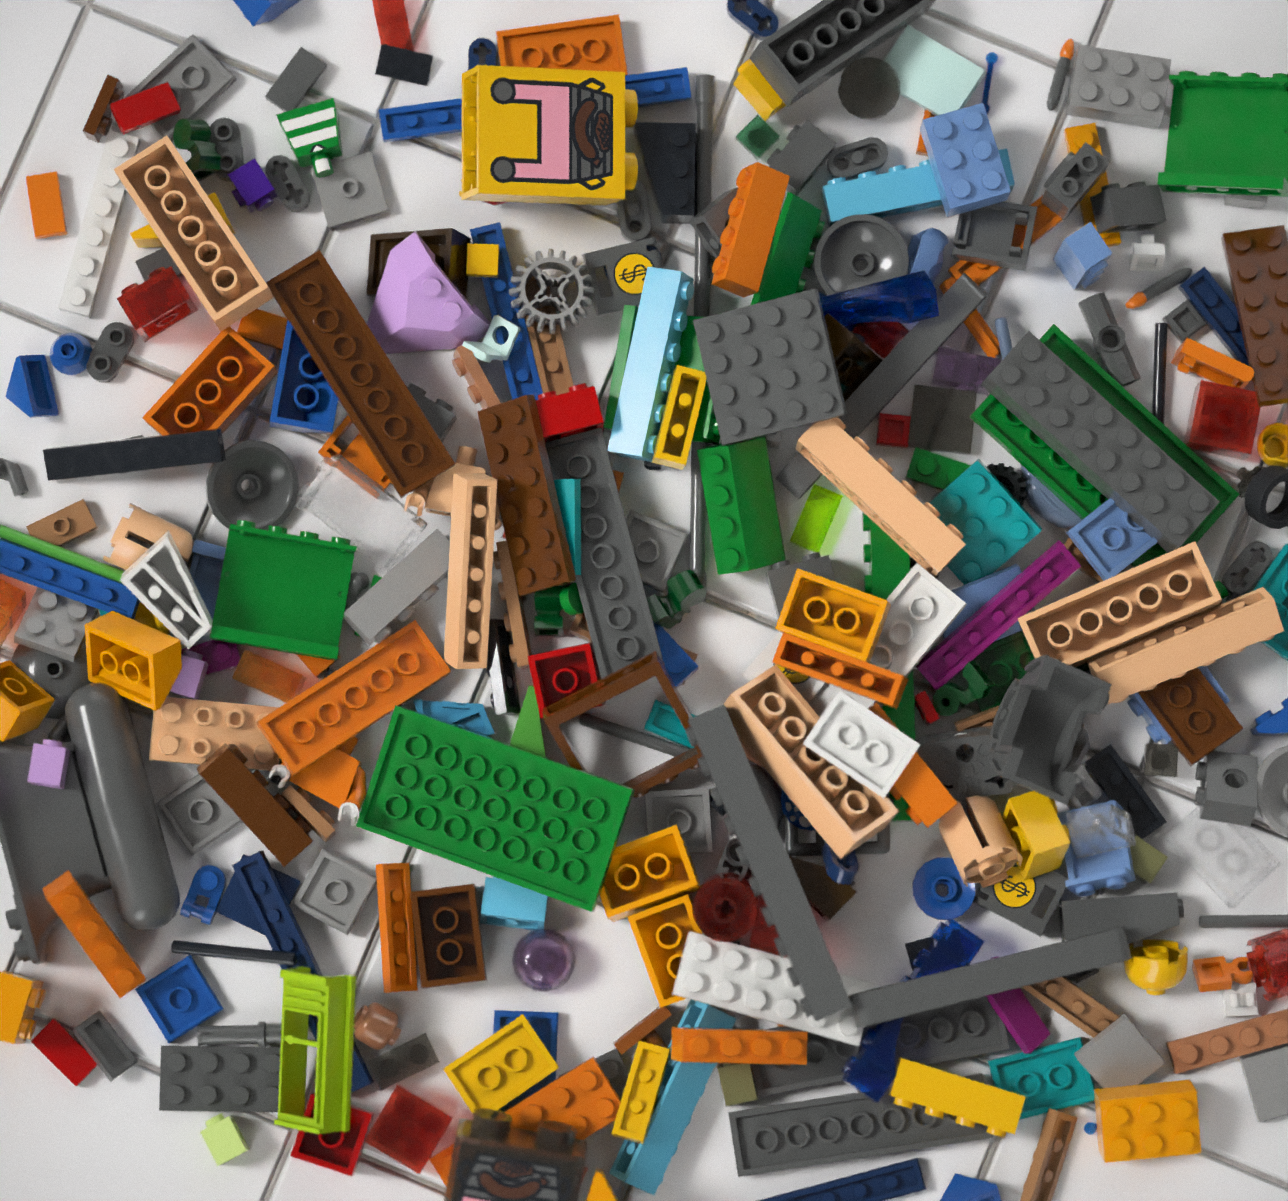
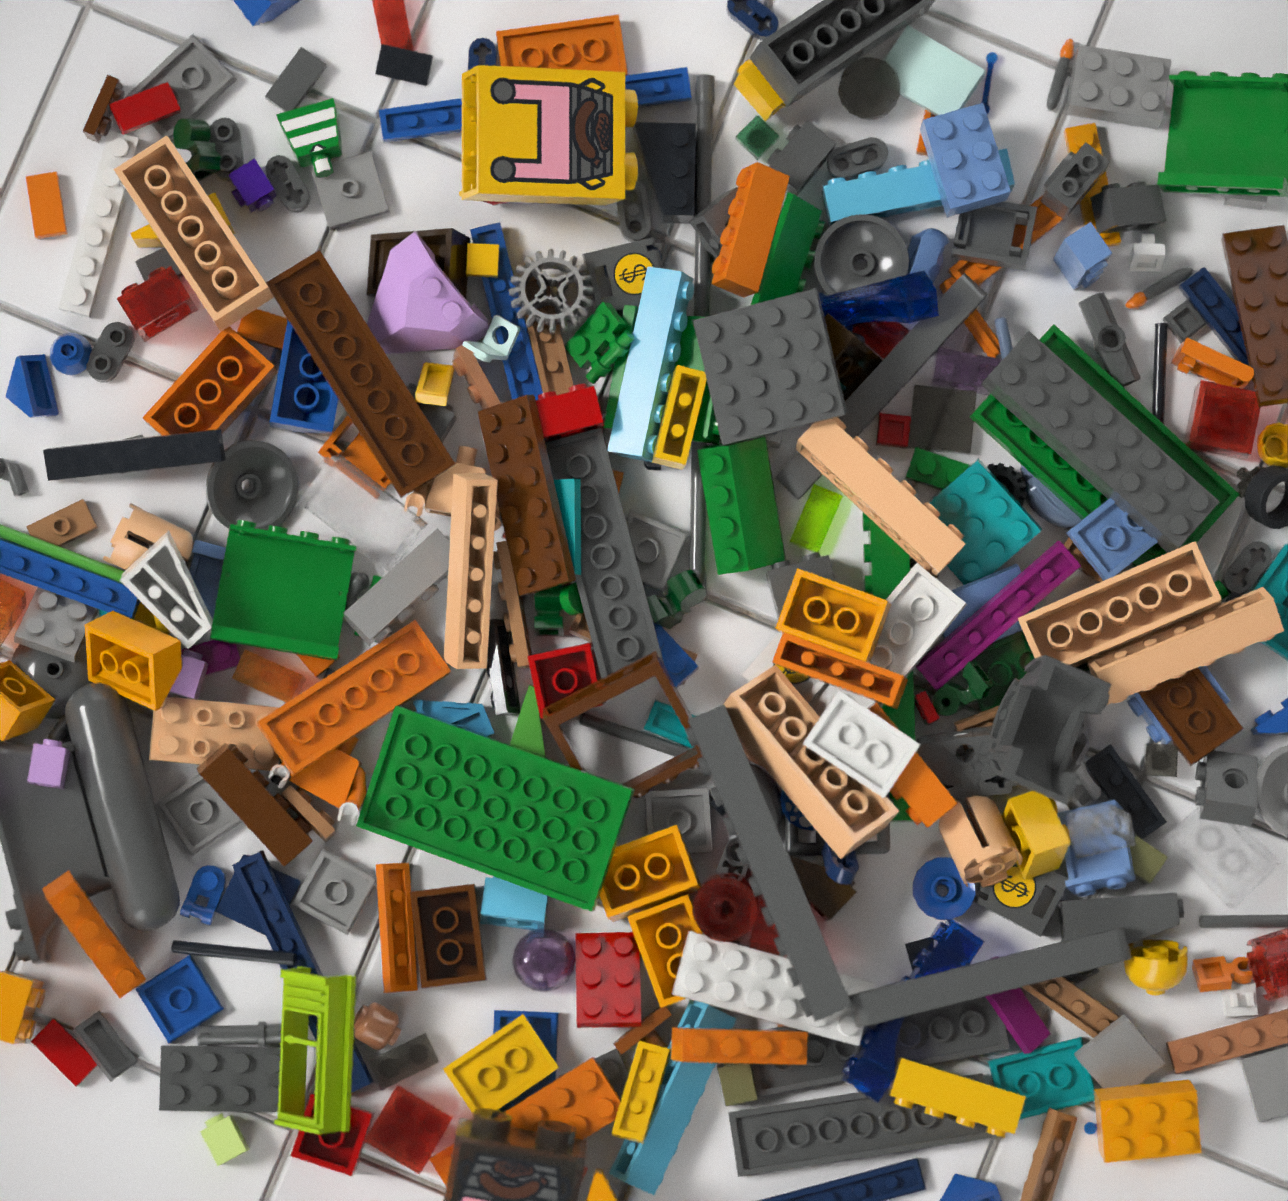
none -> yellow tile [415,362,454,406]
none -> green plate [564,302,635,384]
none -> red plate [575,932,641,1028]

